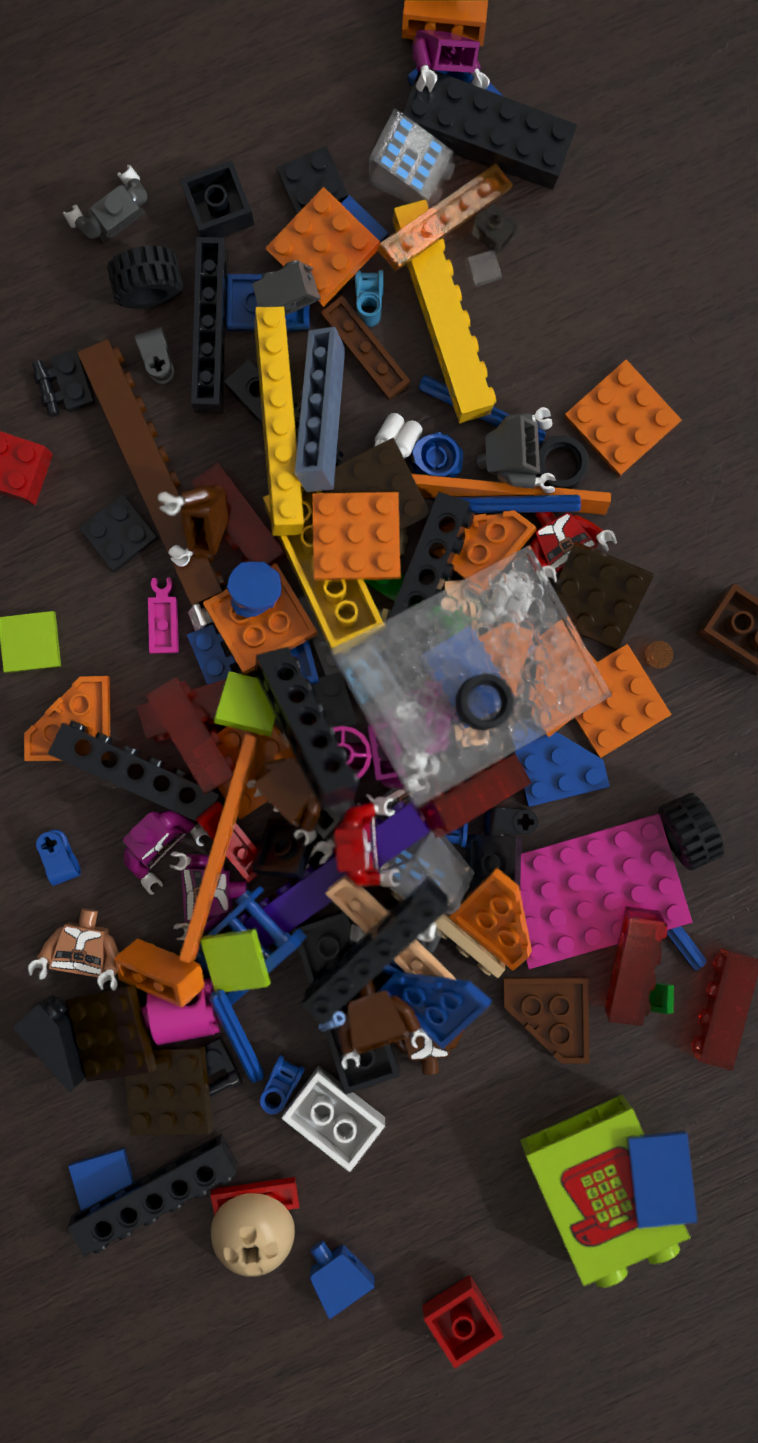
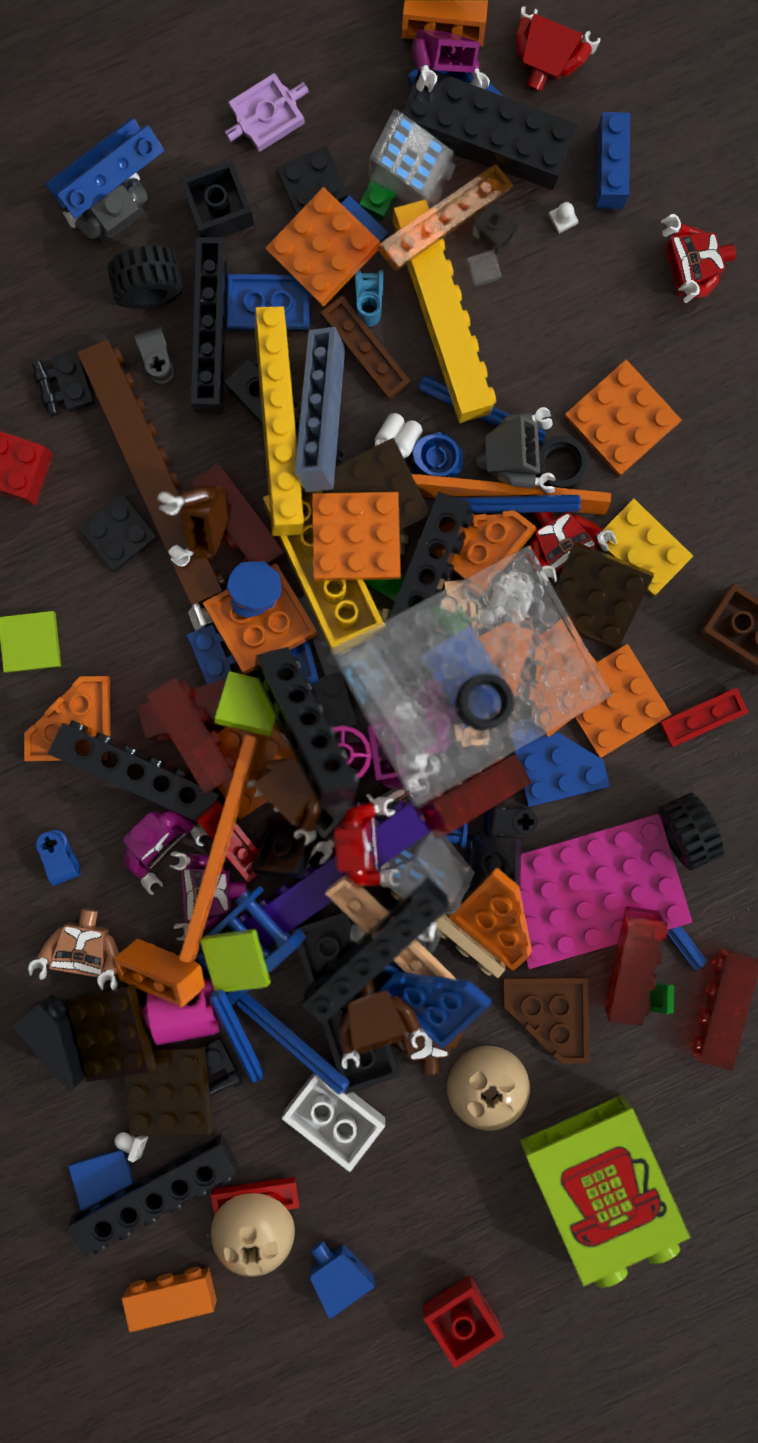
dark pink plate [148,577,179,654] -> none
dark grey hinge [252,260,321,316] -> none
blue piece [260,1055,305,1114] -> none
light blue pin [318,1012,345,1032] -> none
blue tile [627,1131,697,1229] -> none
clear orange plate [645,641,673,669] -> none
none -> blue fence [44,117,165,219]
none -> white piece [115,1132,149,1162]
none -> orange brick [122,1267,217,1332]
none -> lavender plate [224,73,309,152]
none -> blue axle [237,993,349,1095]
none -> green plate [359,180,396,221]
none -> tan piece [447,1046,530,1131]
none -> red torso [515,6,601,92]
none -> white piece [548,202,579,234]
none -> blue brick [596,112,630,209]
none -> yellow plate [598,499,693,597]
none -> red plate [659,688,749,748]
none -> torso [661,214,736,303]

